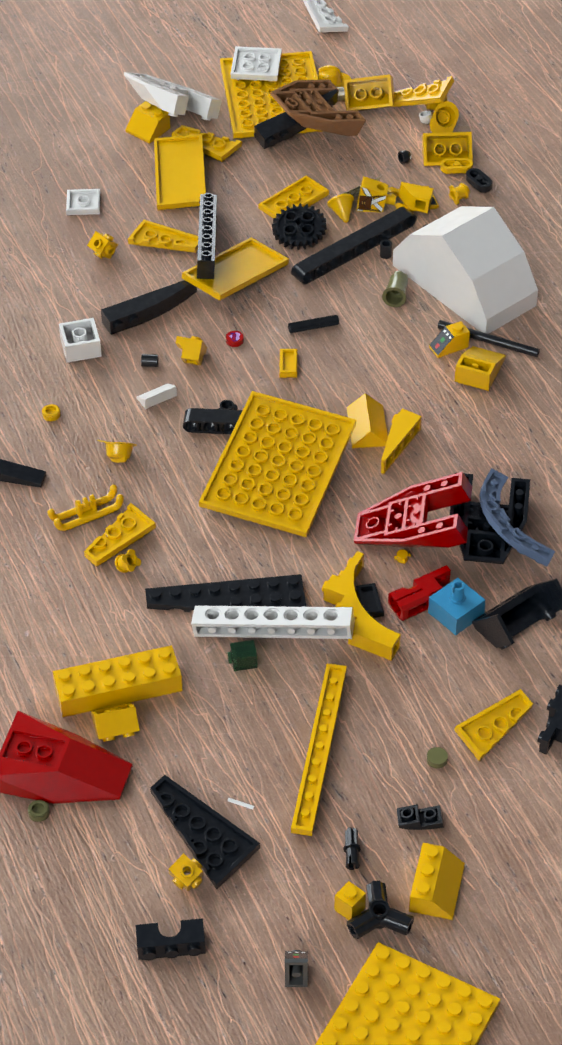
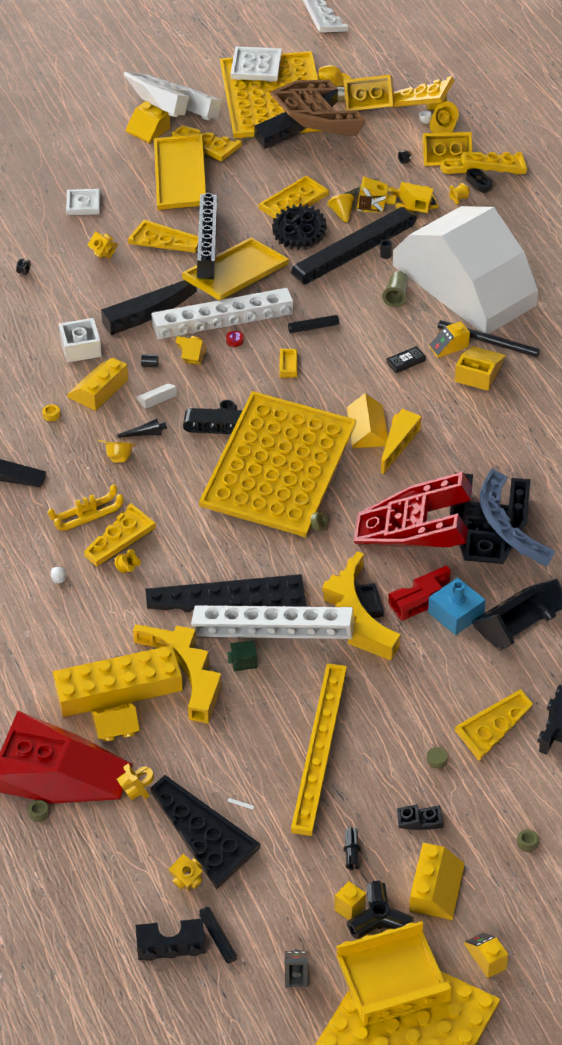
yellow piece [394,549,411,564] -> none
none -> black bush [16,258,31,275]
none -> white hinge [51,567,67,584]
none -> yellow slope [67,358,128,411]
none -> black piece [117,418,167,438]
none -> yellow hips [117,764,154,801]
none -> yellow arch [133,624,222,724]
none -> white brick [152,288,293,340]
none -> black axle [199,906,237,964]
none -> olive tile [311,511,329,531]
none -> yellow panel [336,921,452,1026]
none -> tile [386,346,426,373]
none -> yellow wing [461,152,527,175]
none -> yellow slope [464,933,509,978]
none -> olive tile [517,830,539,852]

